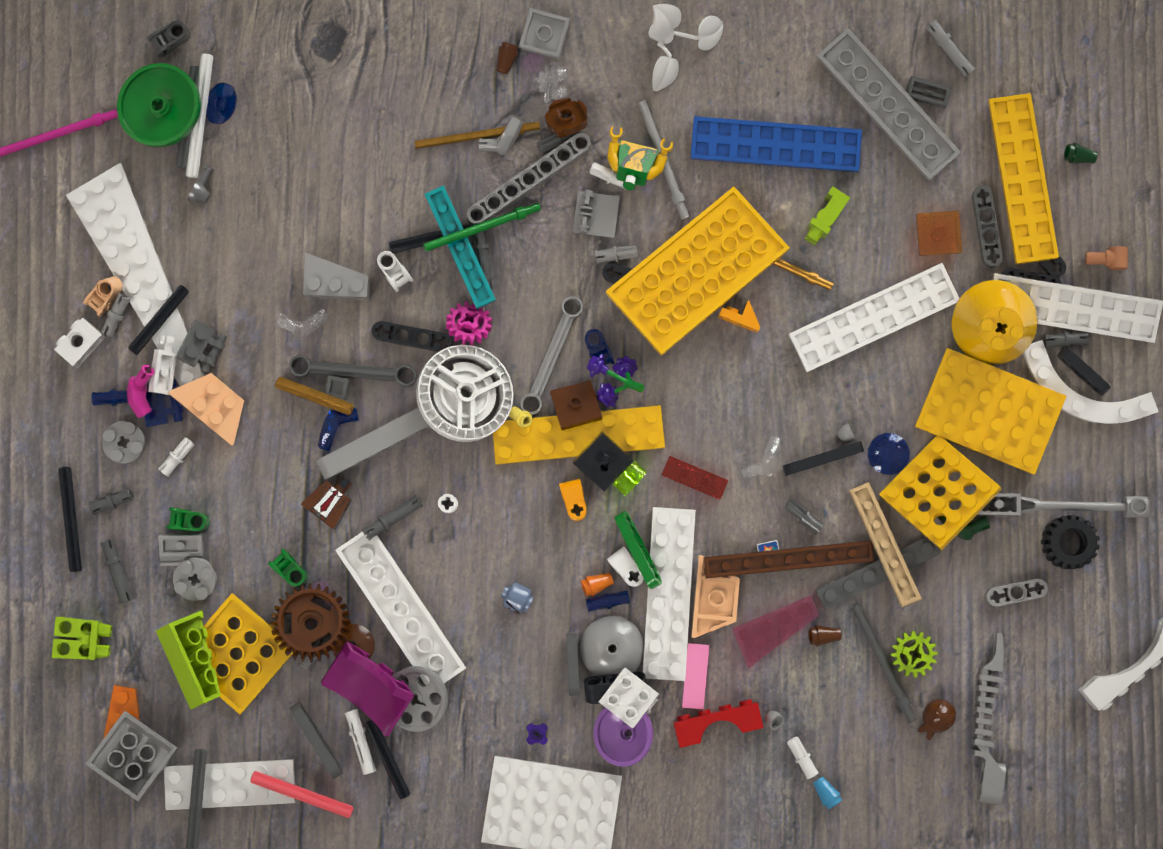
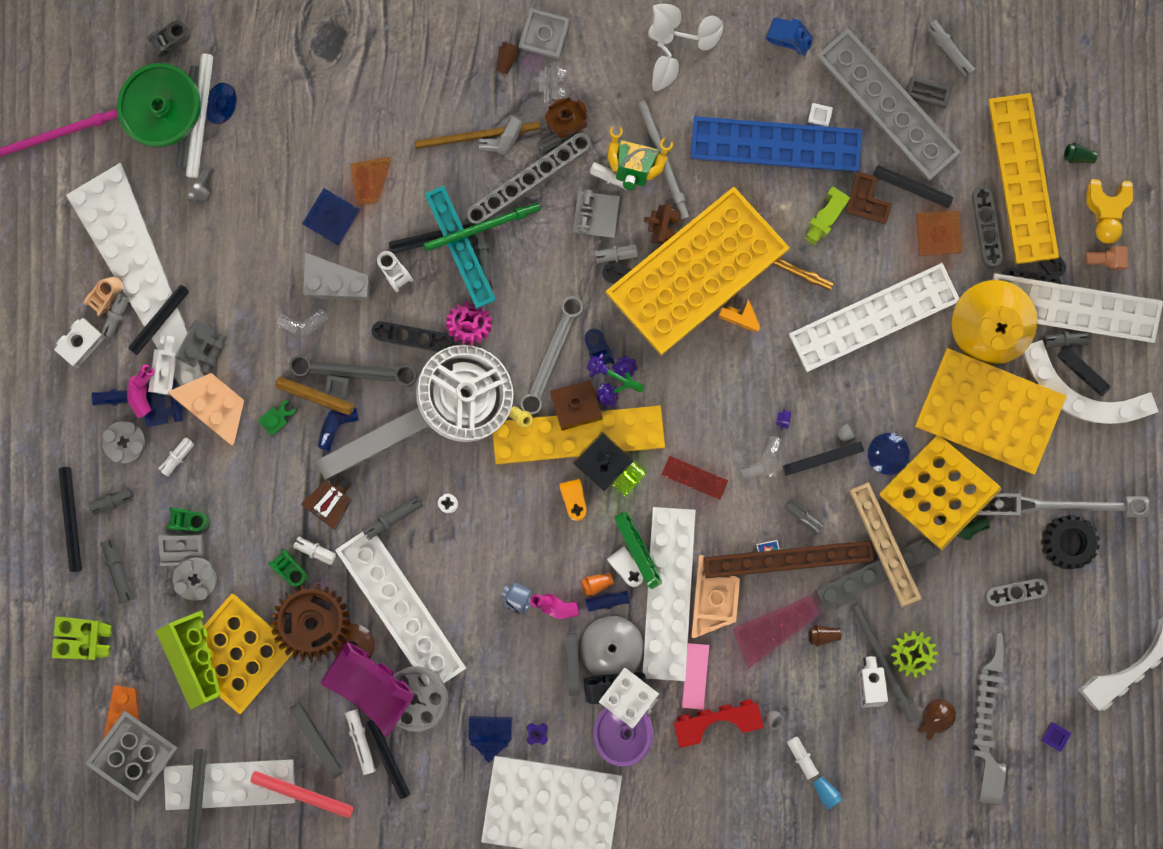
none -> green plate [257,400,297,437]
none -> white axle [293,536,336,565]
none -> clear blue plate [302,188,361,246]
none -> clear orange wing [350,157,391,206]
none -> clear blue slope [468,716,512,763]
none -> dark pink arm [530,593,580,619]
none -> reddish brown hips [643,204,680,244]
none -> blue pin [765,18,813,56]
none -> dark purple plate [776,409,791,430]
none -> white tile [807,103,833,127]
none -> reddish brown plate [845,172,892,225]
none -> white torso [859,656,888,708]
none -> black axle [873,165,953,208]
none -> dark purple plate [1040,722,1071,752]
none -> yellow piece [1086,179,1133,244]

